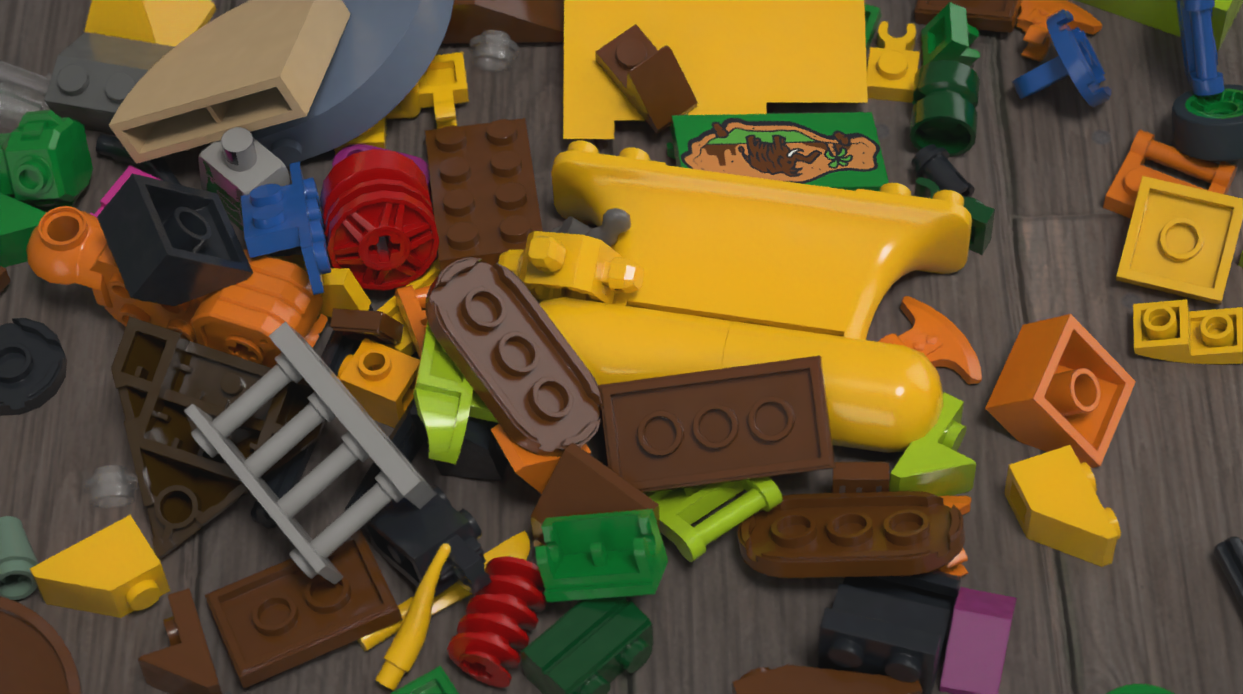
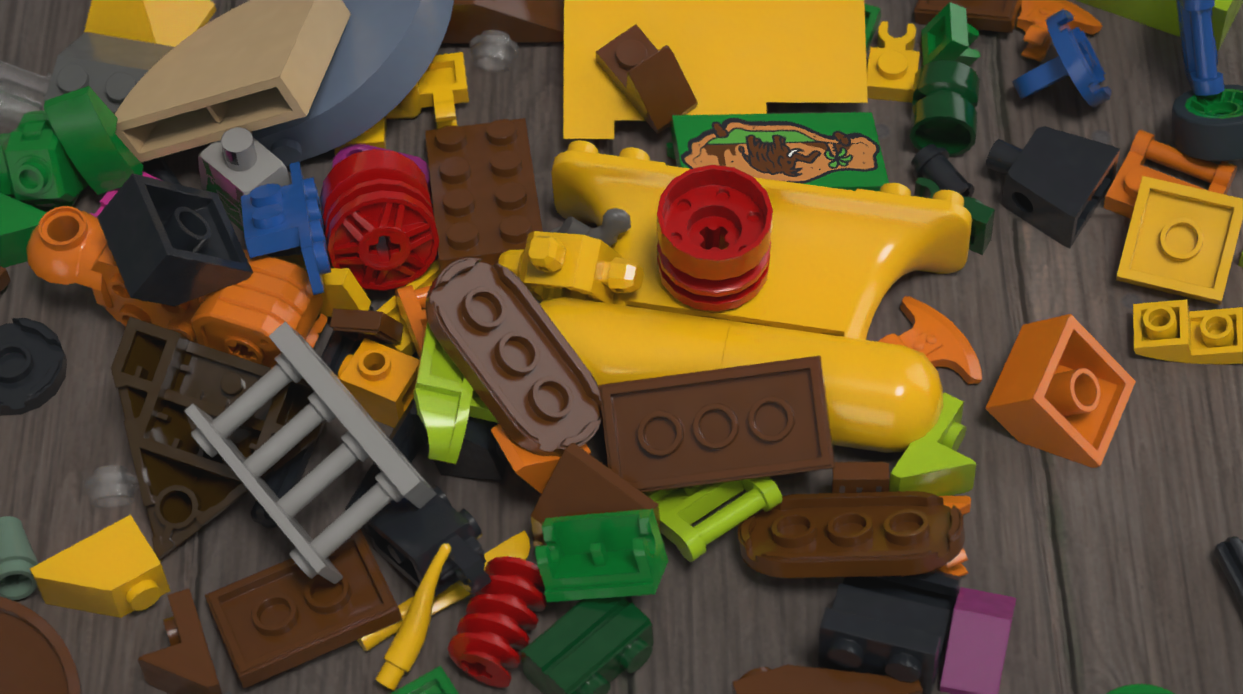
yellow slope [1004,445,1121,567] -> none
none -> green slope [44,86,144,195]
none -> red wheel [657,165,773,312]
none -> black torso [986,126,1120,249]

